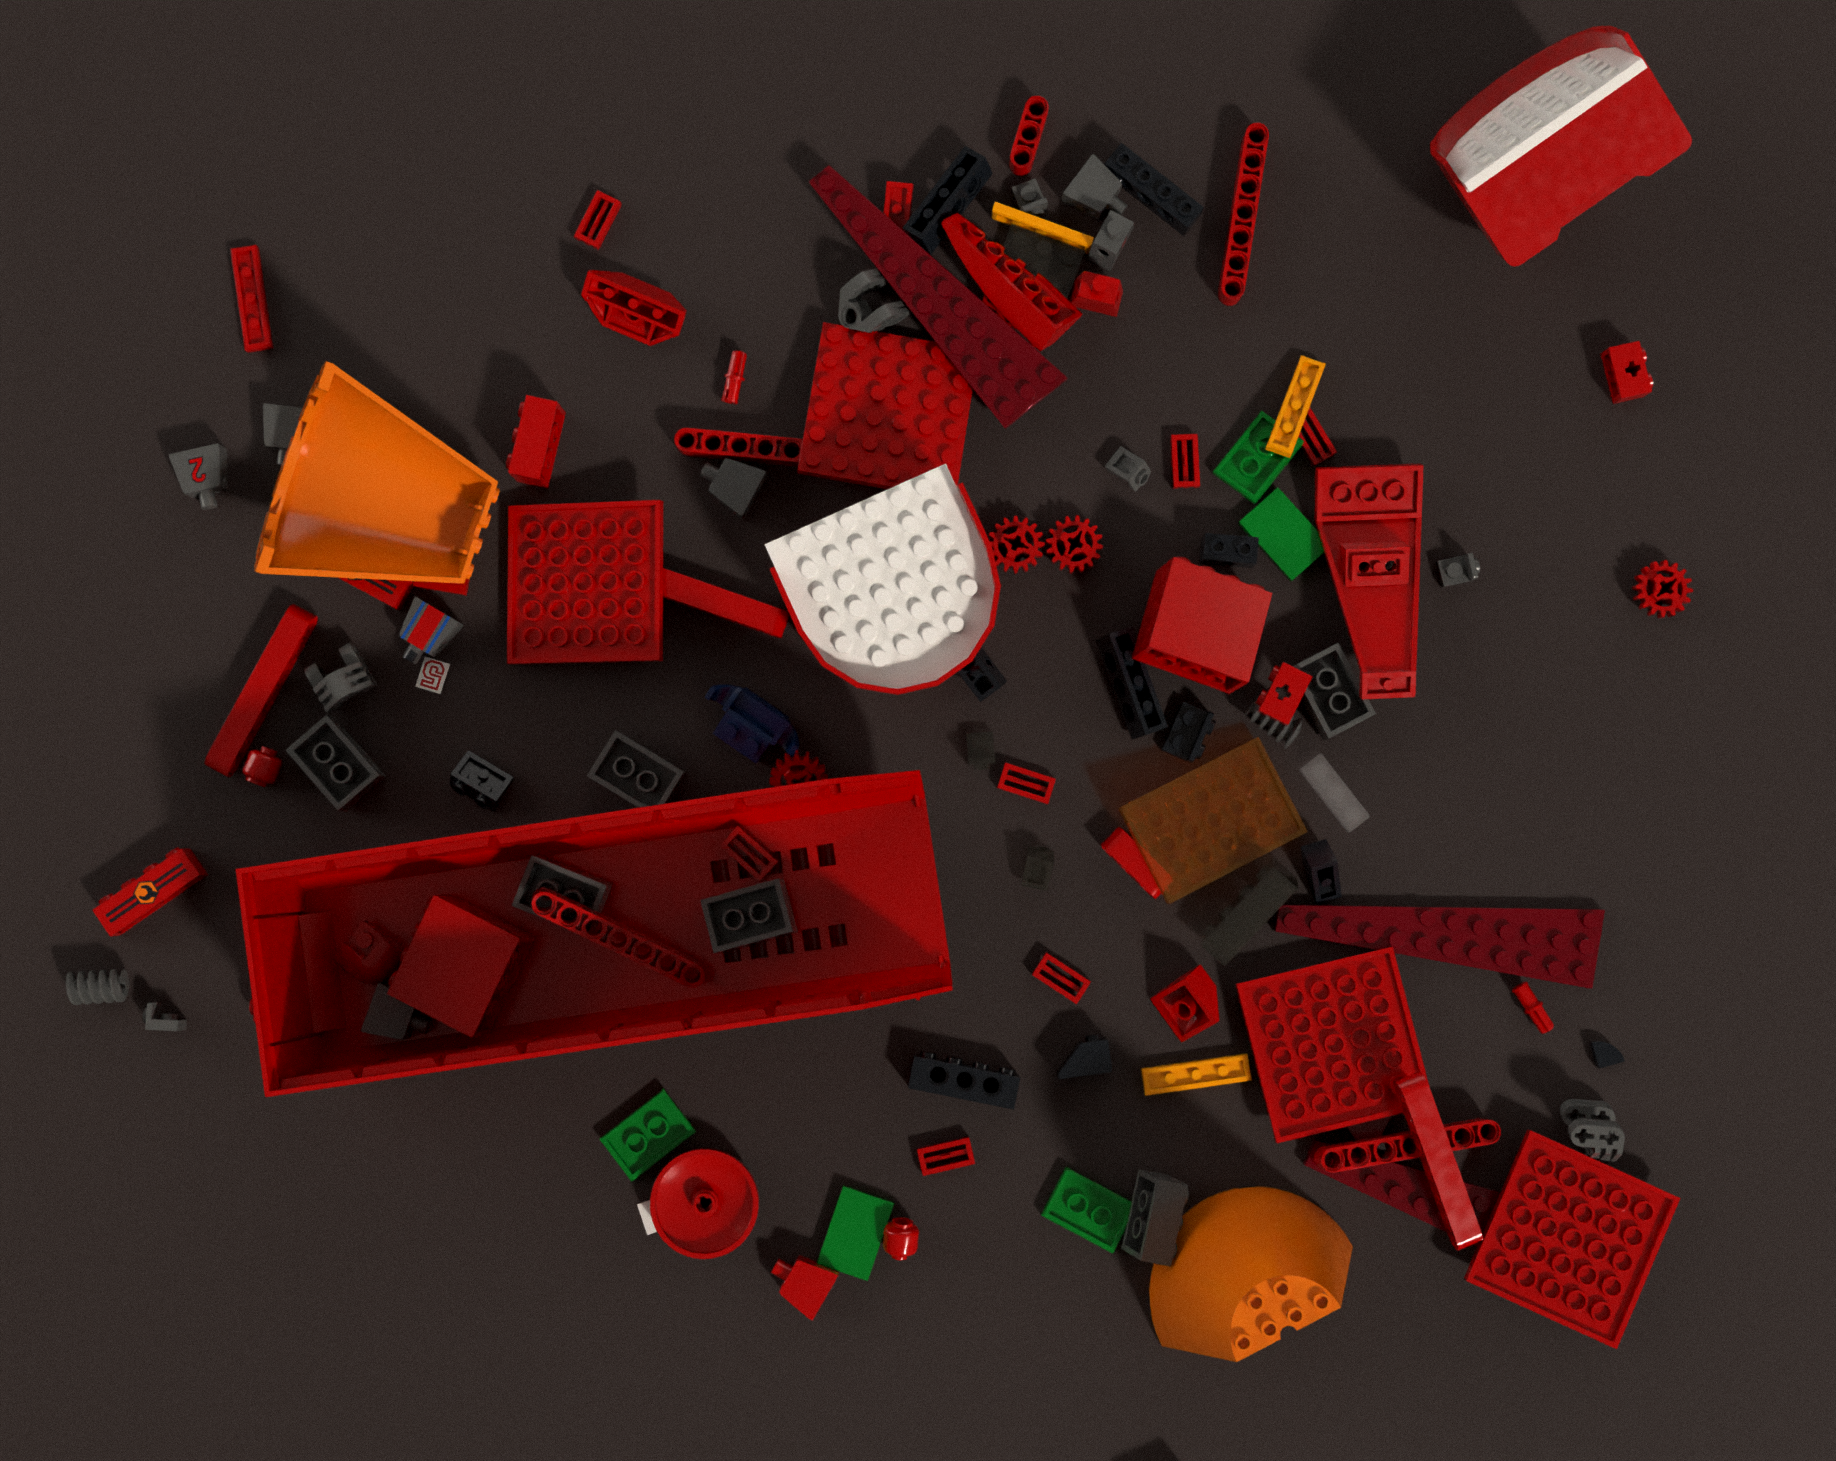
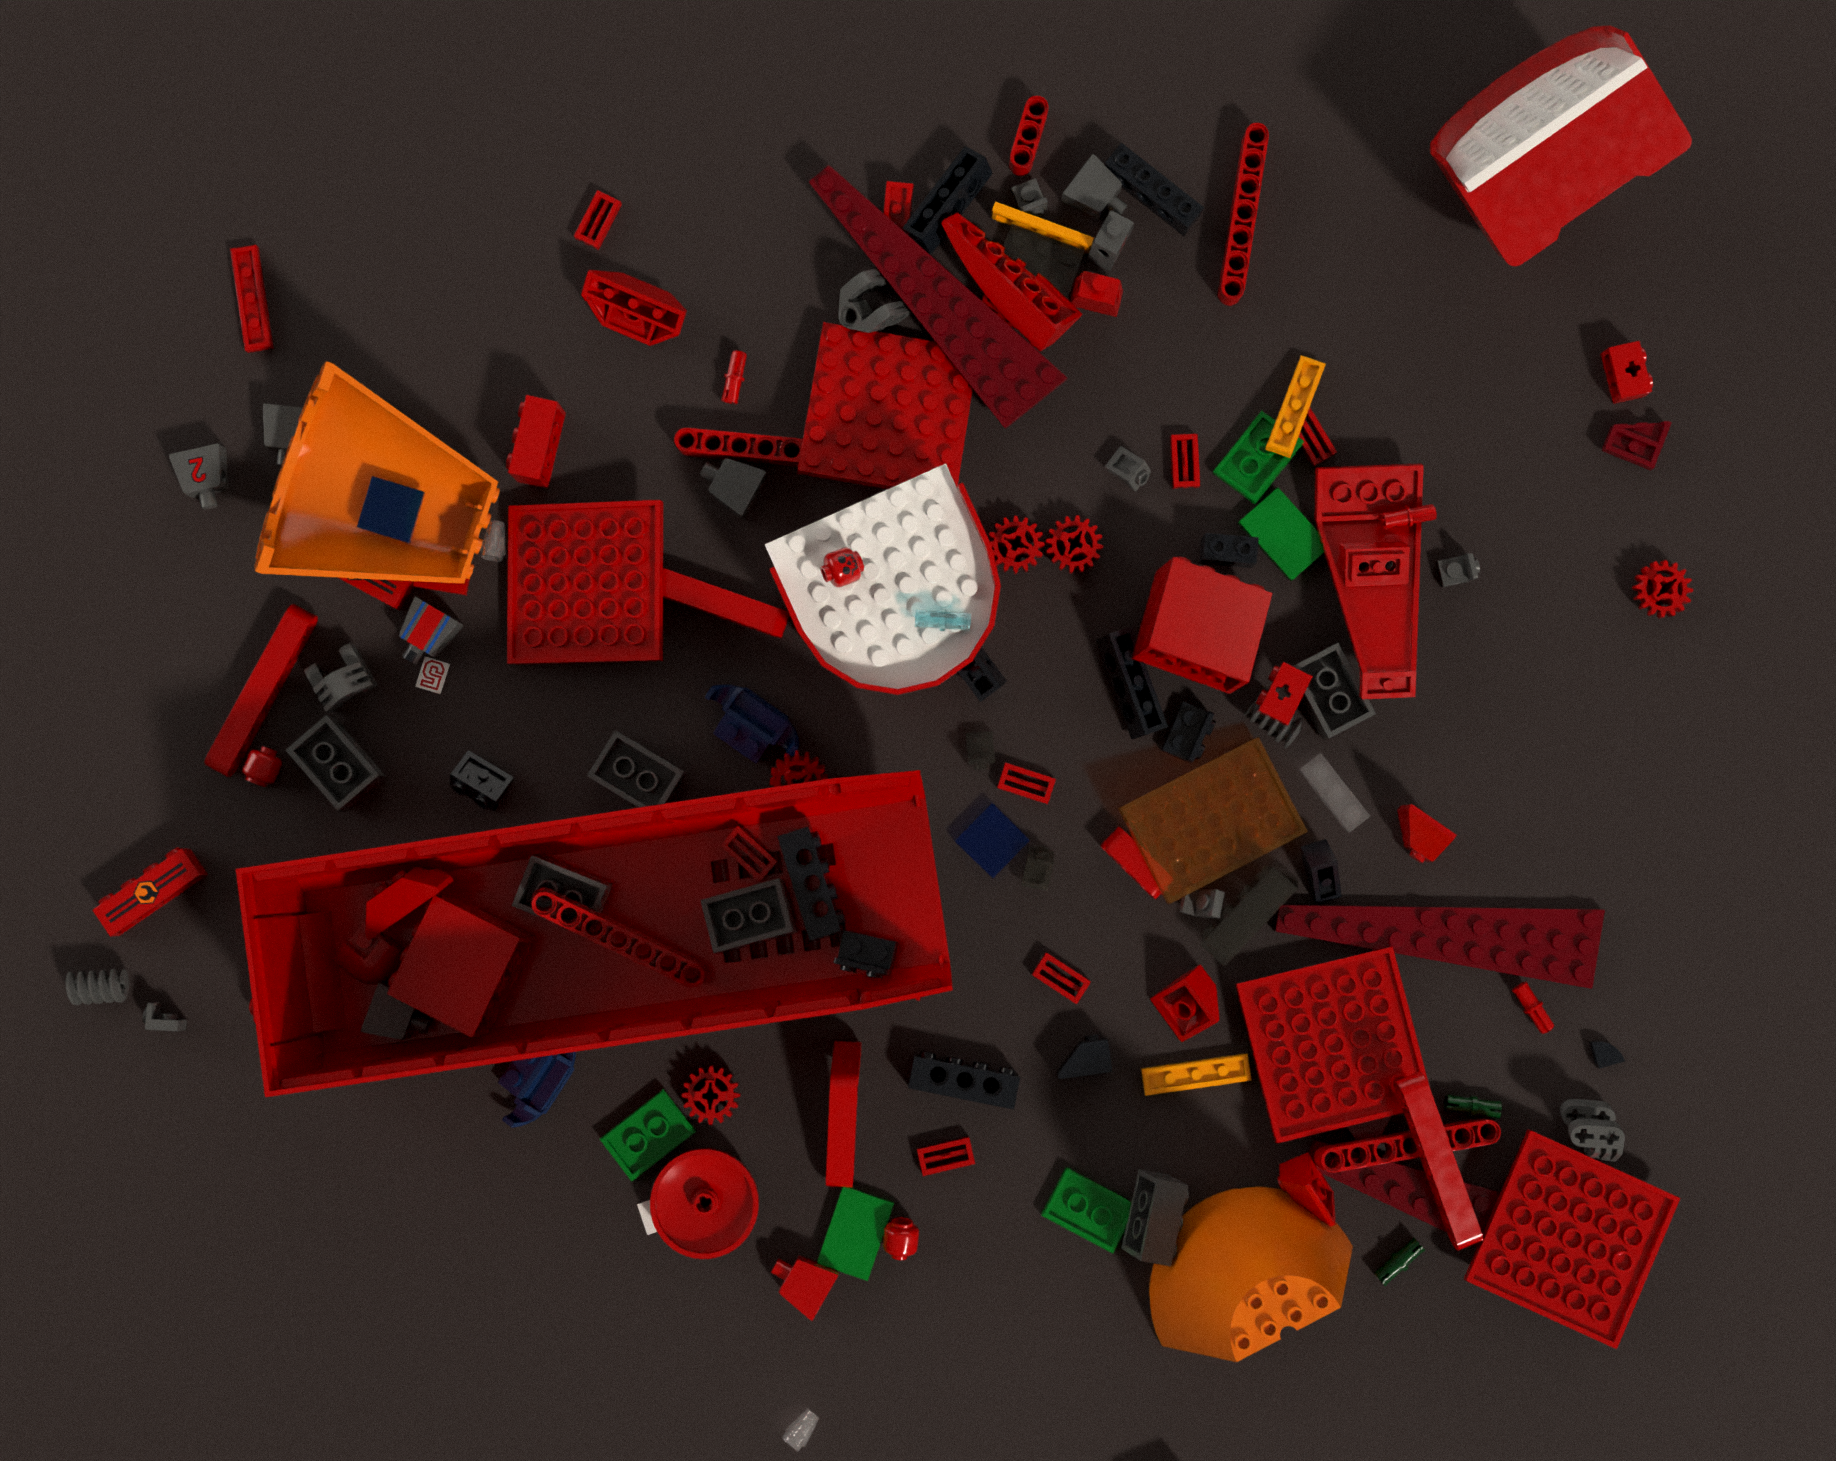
none -> clear blue tile [357,476,425,543]
none -> red wedge [366,867,454,940]
none -> clear cone [480,520,506,562]
none -> dark blue plate [498,1052,576,1128]
none -> red gear [682,1065,741,1125]
none -> black brick [777,826,846,941]
none -> clear cone [782,1408,820,1452]
none -> red head [820,547,864,588]
none -> red beam [826,1041,861,1188]
none -> black bracket [833,930,898,979]
none -> clear light blue pin [915,609,971,631]
none -> clear blue tile [955,803,1030,878]
none -> dark grey bracket [1179,886,1225,918]
none -> red slope [1277,1152,1336,1227]
none -> dark green pin [1373,1237,1425,1287]
none -> red axle [1381,504,1437,530]
none -> red slope [1397,804,1457,863]
none -> dark green pin [1444,1094,1502,1118]
none -> dark red wing [1601,421,1672,471]

